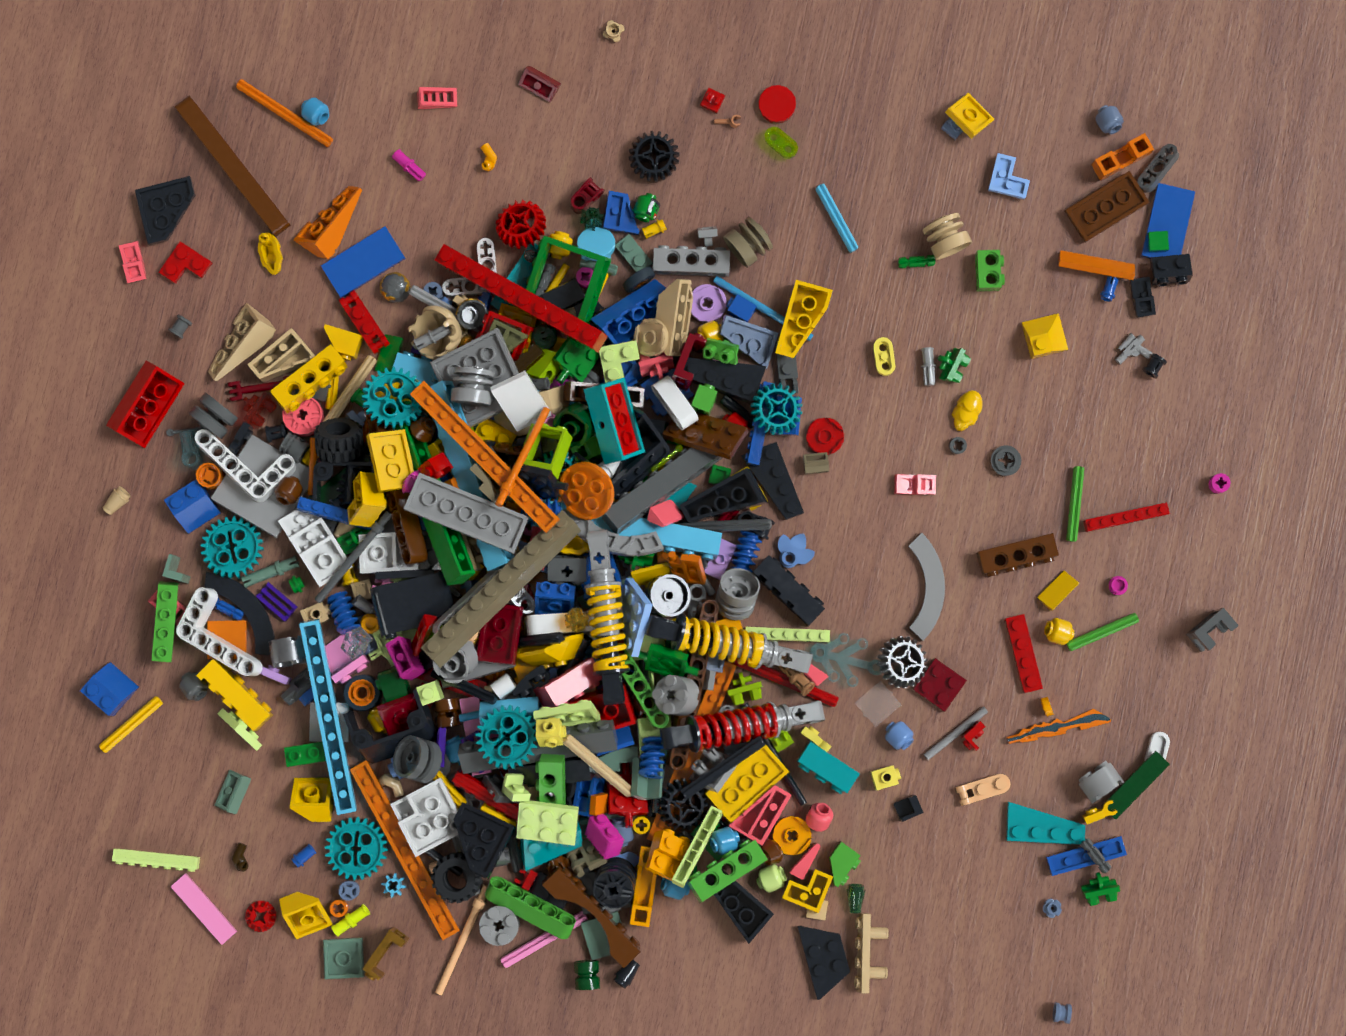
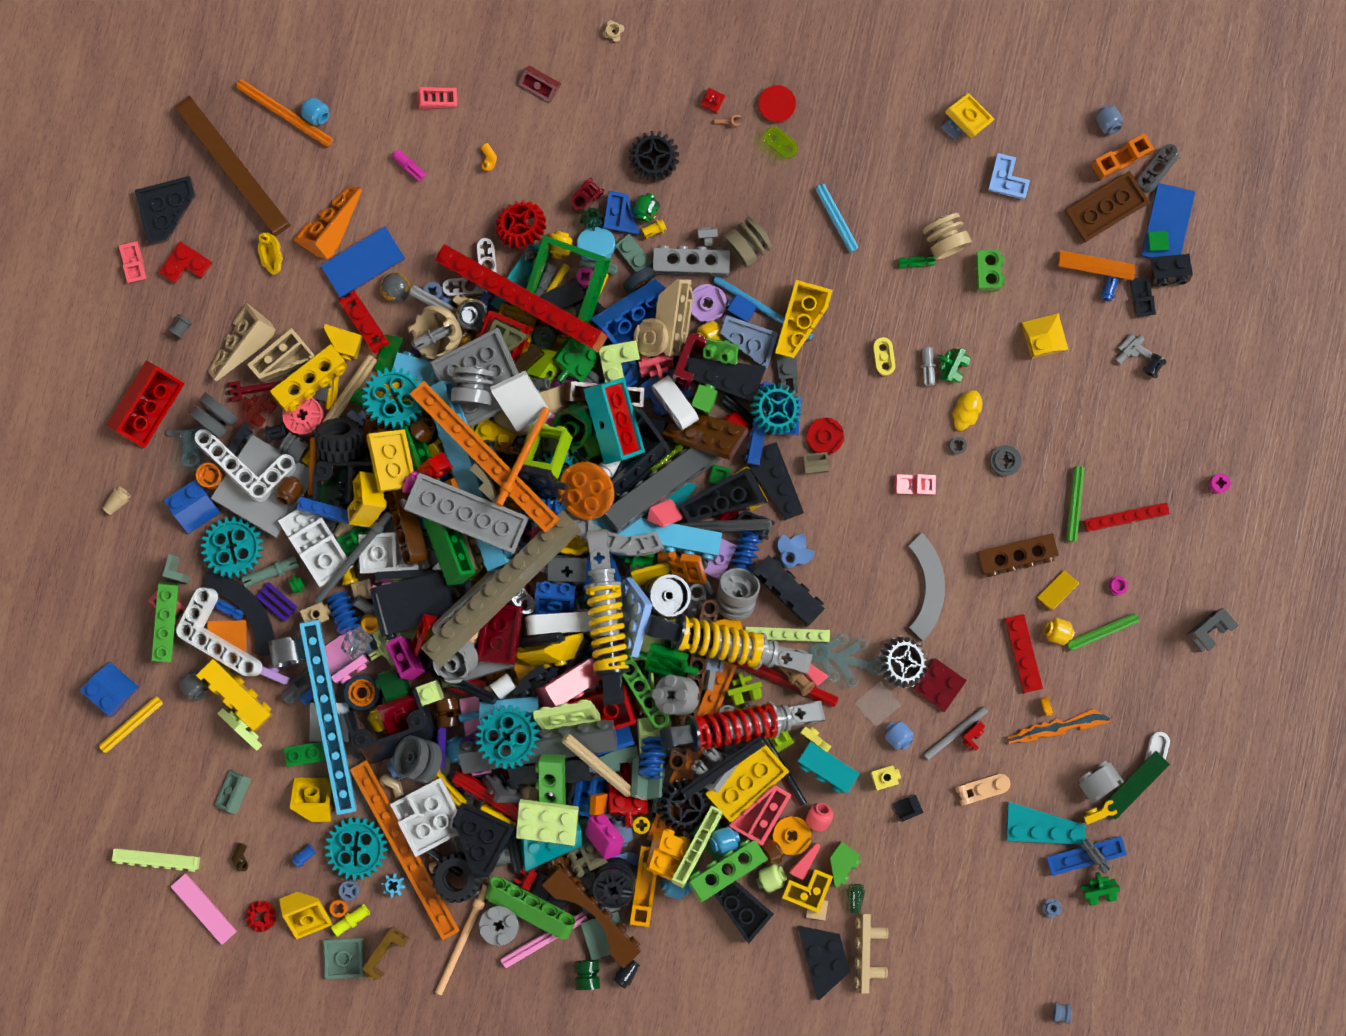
yellowish green bracket [502,774,531,801] -> none
light yellow brick [536,717,567,748] -> none
clear yellow gear [565,608,589,632] -> none

